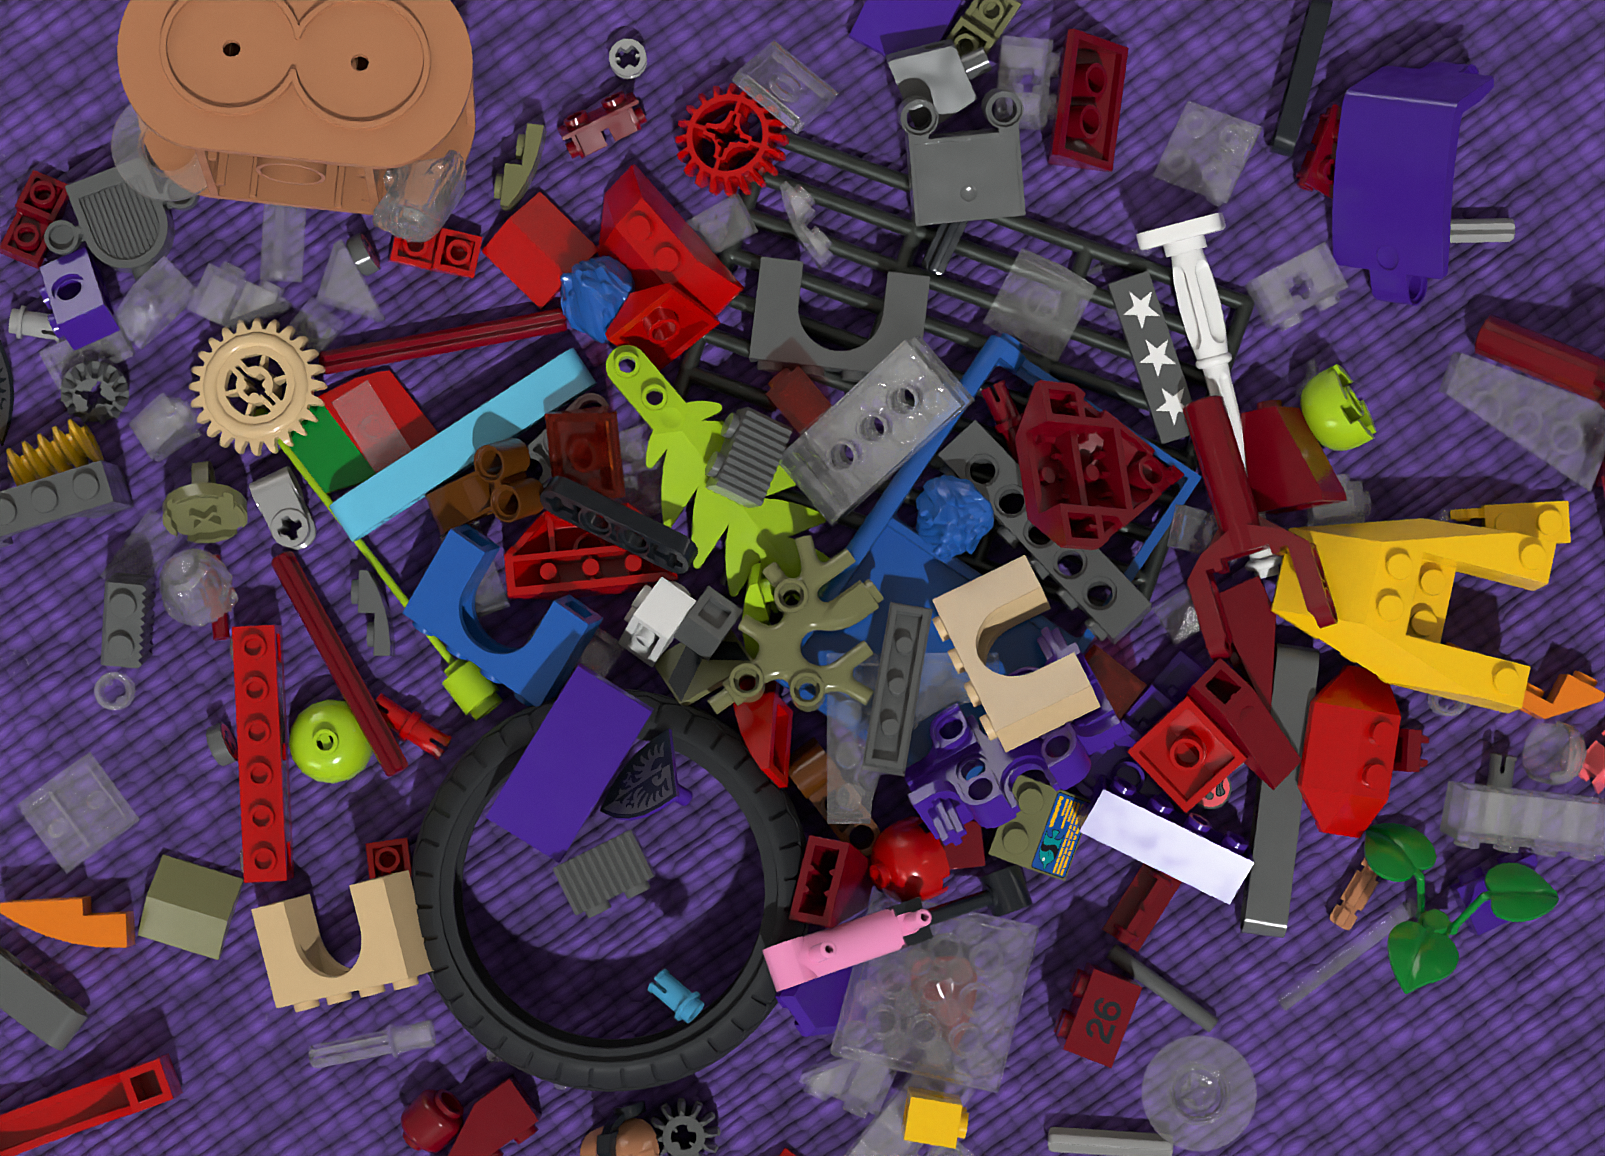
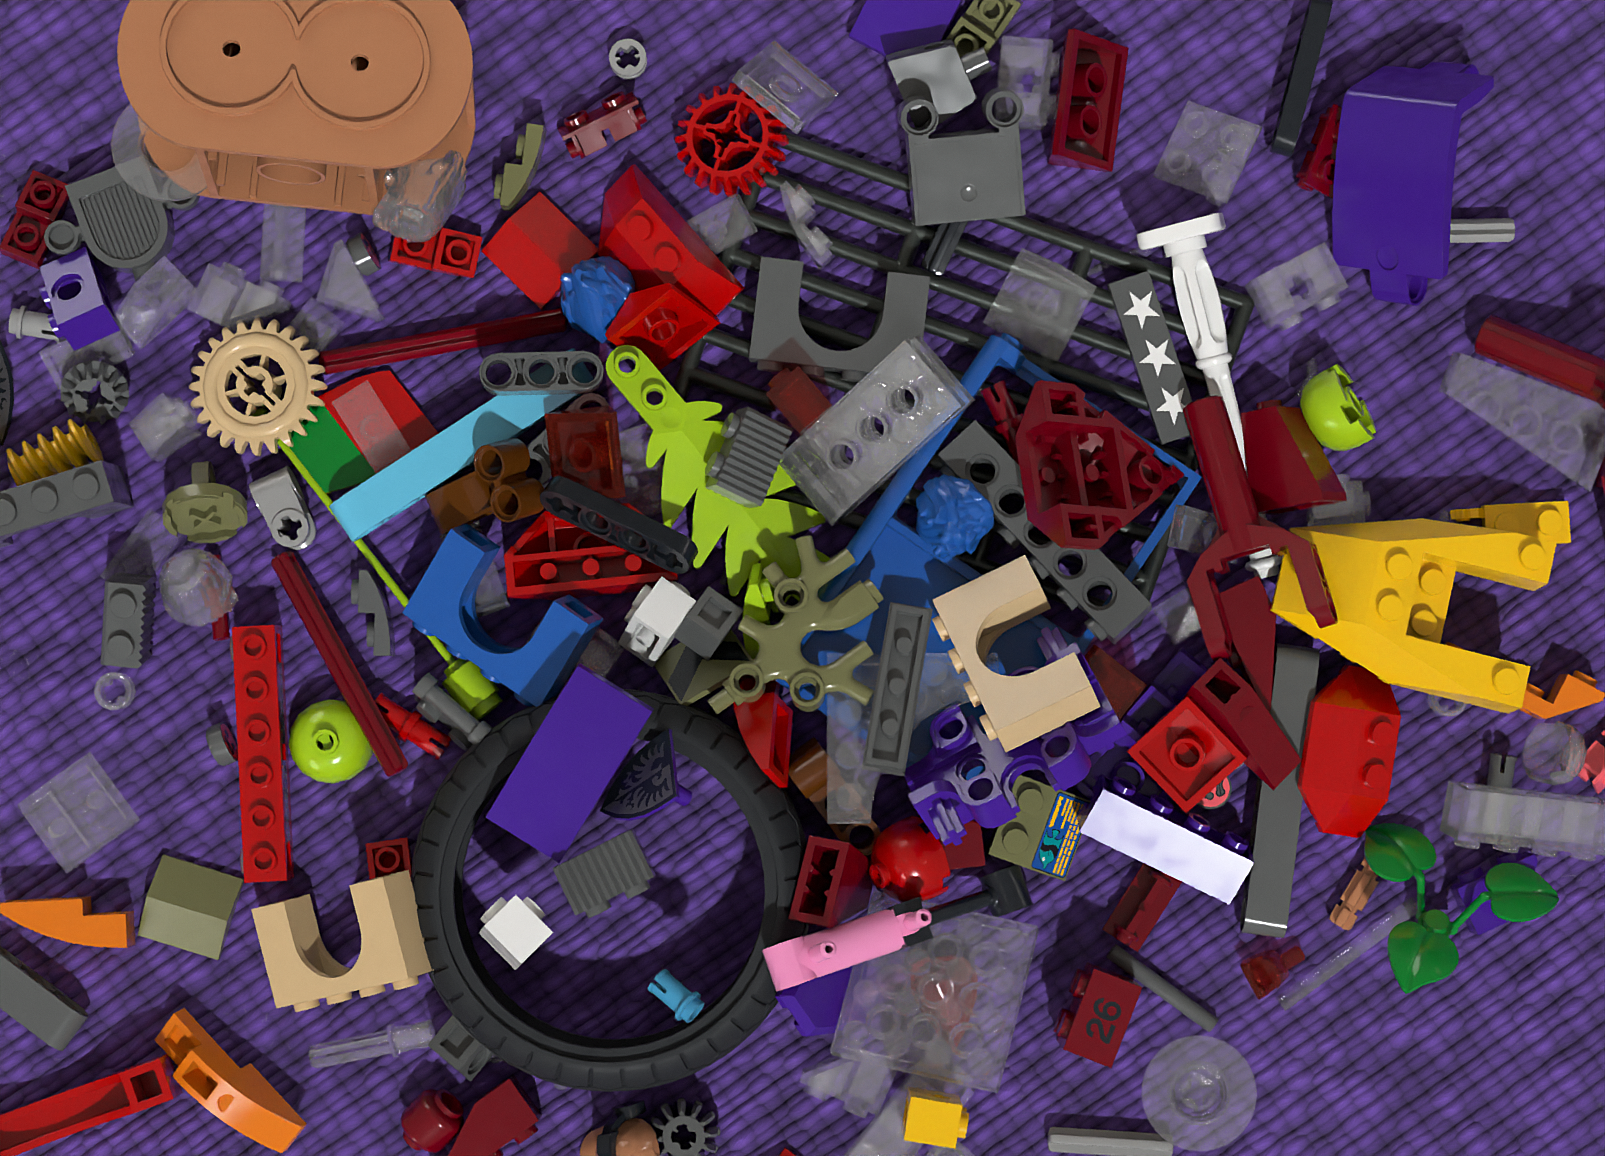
dark red tile [1393,729,1429,772] -> none
none -> orange slope [154,1008,307,1153]
none -> dark grey plate [412,672,493,751]
none -> dark grey brick [428,1015,493,1082]
none -> dark grey beam [479,351,604,396]
none -> white brick [479,895,553,970]
none -> clear red piece [1240,946,1305,1000]

